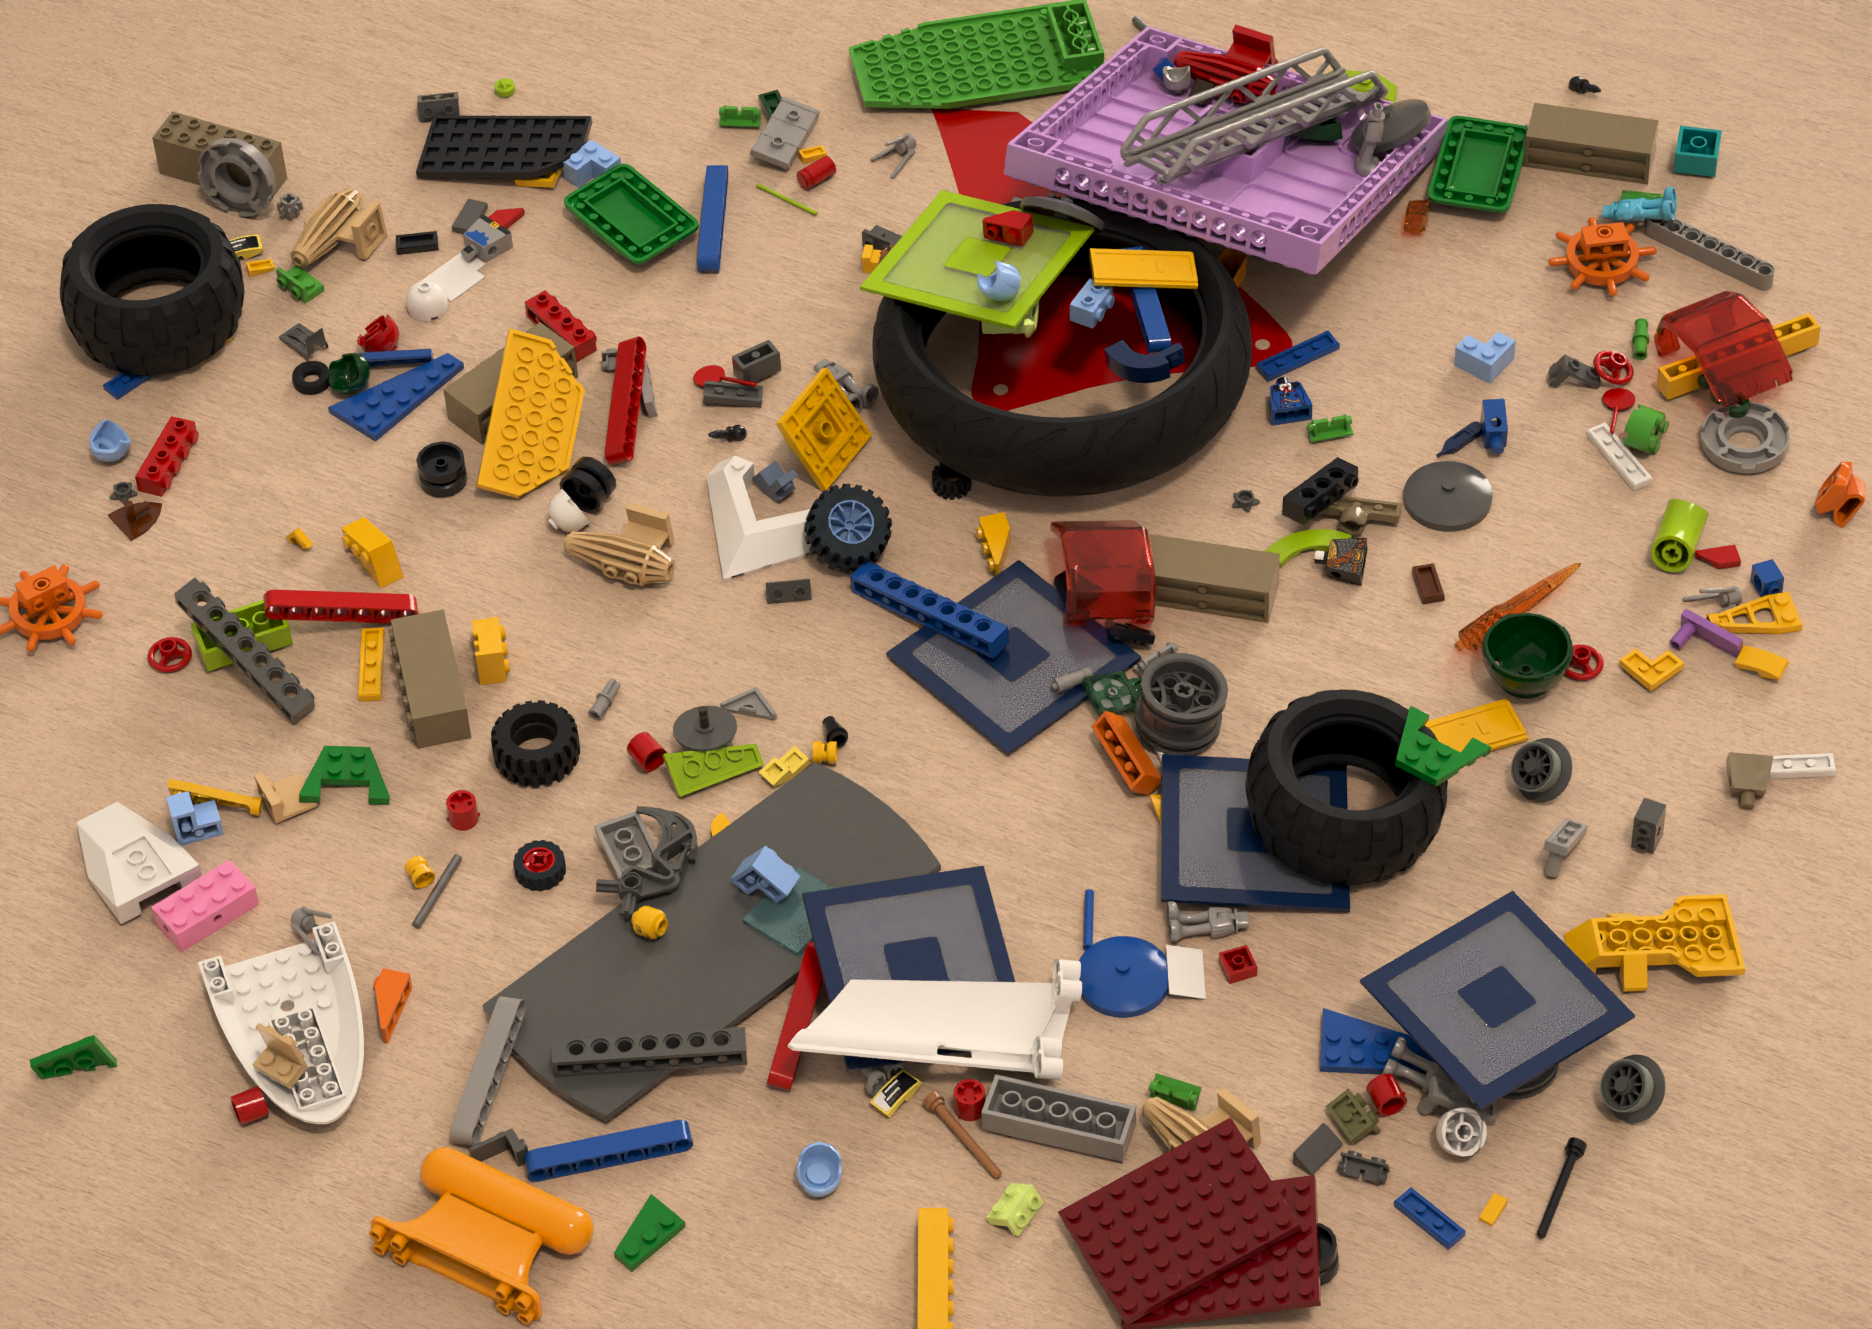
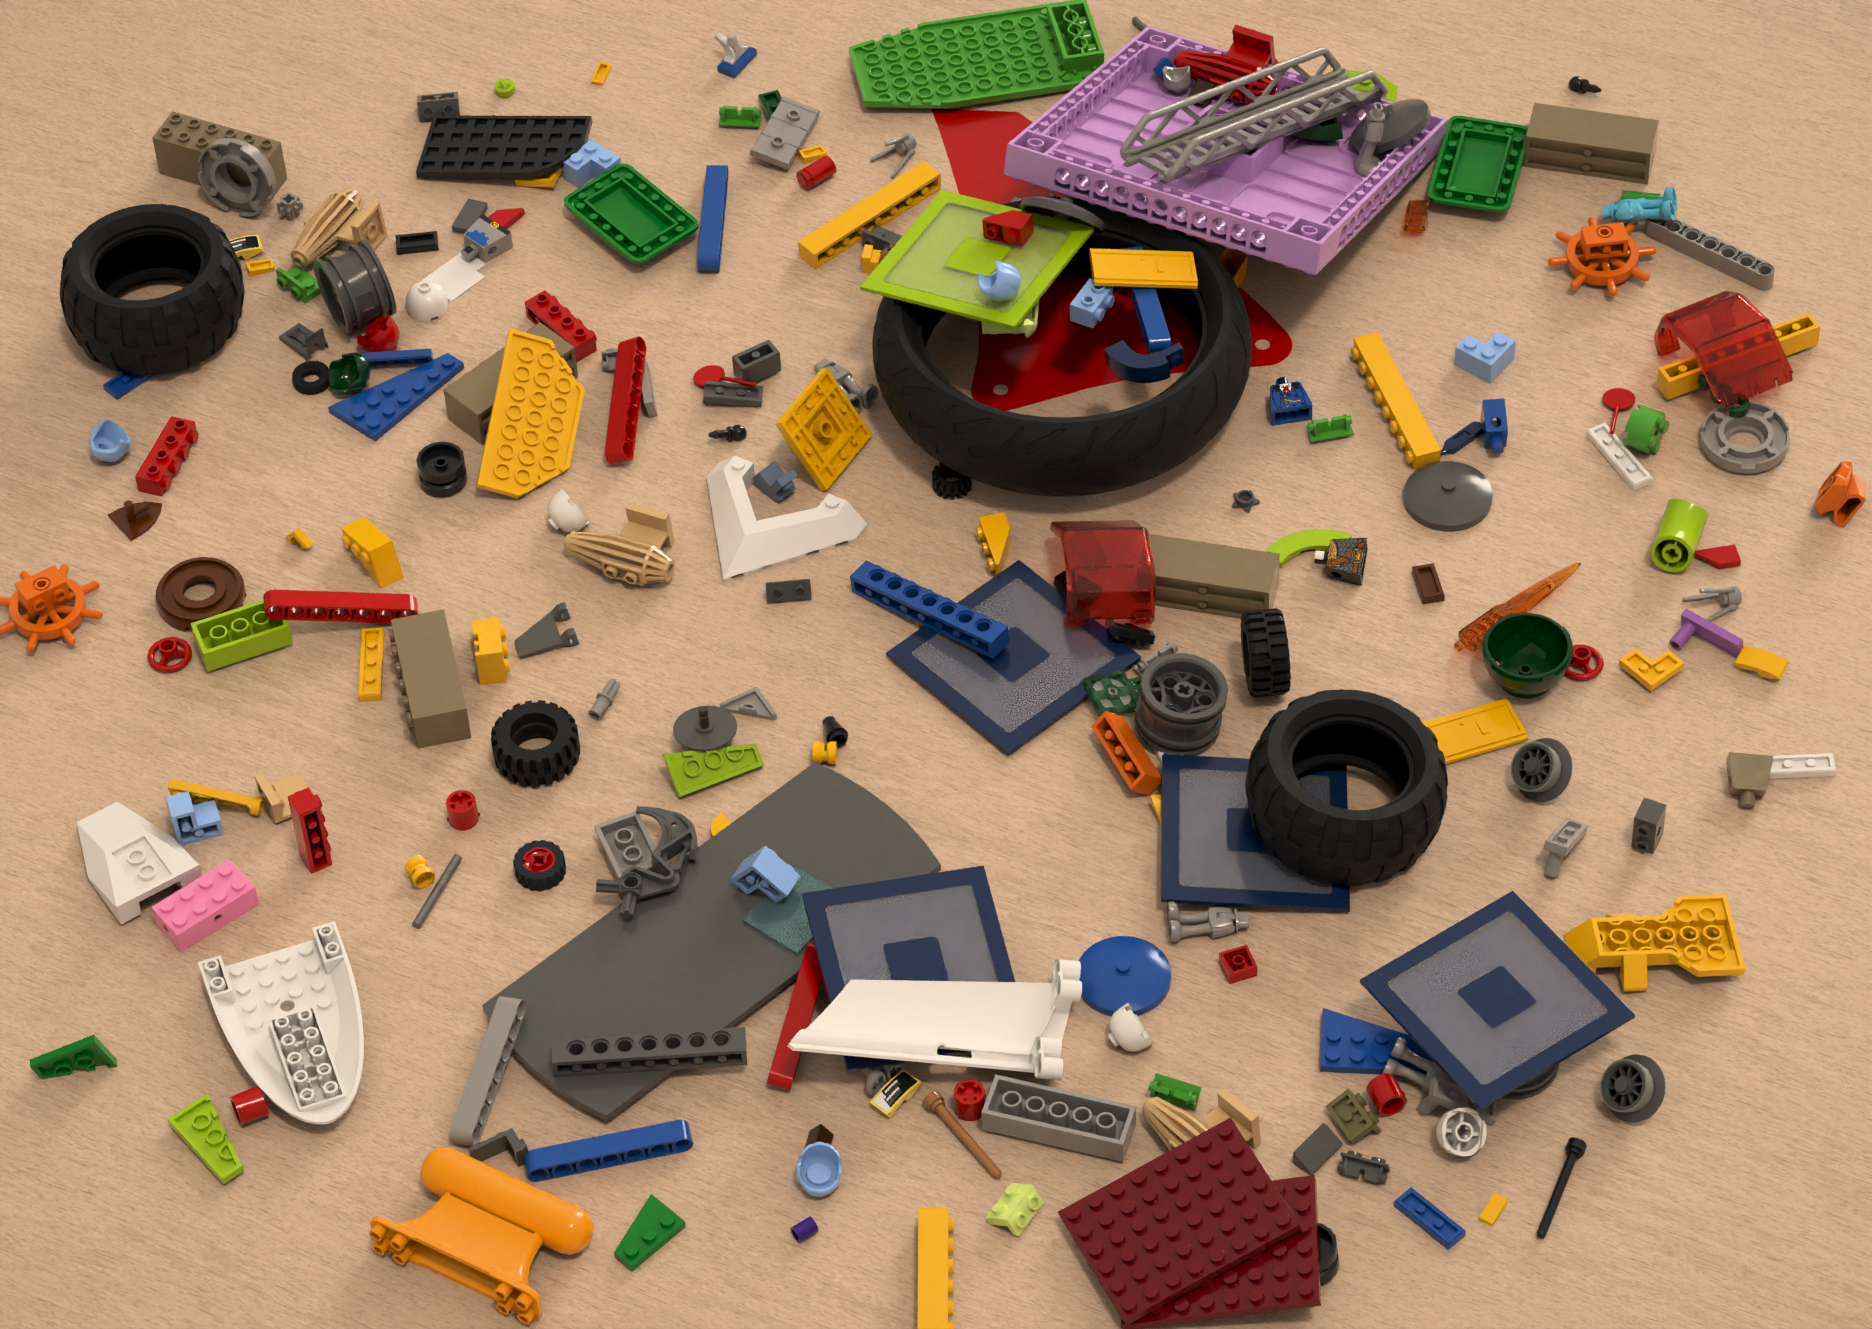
dark grey plate [109,482,138,504] -> none
dark grey brick [174,577,315,725] -> none
tan bracket [252,1023,308,1089] -> none
light grey plant [291,906,332,953] -> none
green wing [299,746,390,805] -> none
orange slope [373,968,412,1043] -> none
black wheel [559,457,617,513] -> none
red piece [627,732,667,772] -> none
yellow head [631,906,668,939] -> none
lime axle [756,183,818,216] -> none
light yellow slope [759,746,811,787] -> none
black wheel [804,483,892,573] -> none
light grey piece [1050,667,1093,694] -> none
blue bar [1083,889,1094,950] -> none
white sticker [1166,945,1206,999] -> none
blue tile [1256,331,1340,382] -> none
black brick [1282,457,1359,525] -> none
dark tan plate [1319,496,1402,536] -> none
green wing [1395,706,1491,786] -> none
dark grey bracket [1548,354,1600,389] -> none
red piece [1593,350,1634,385] -> none
bright green pin [1632,318,1650,360] -> none
teal brick [1674,125,1722,177] -> none
yellow plate [1706,592,1803,634] -> none
blue brick [1750,559,1784,597] -> none
none -> reddish brown piece [156,557,246,632]
none -> lime wing [168,1093,244,1184]
none -> red brick [287,787,333,874]
none -> dark grey wheel [313,240,397,335]
none -> dark grey flag [515,602,579,660]
none -> yellow piece [591,62,612,86]
none -> piece [714,33,757,79]
none -> dark purple hinge [790,1216,819,1243]
none -> yellow brick [798,161,941,269]
none -> dark brown slope [805,1124,834,1147]
none -> white cylinder [1108,1003,1153,1052]
none -> black tyre [1241,608,1291,697]
none -> yellow brick [1351,332,1441,471]

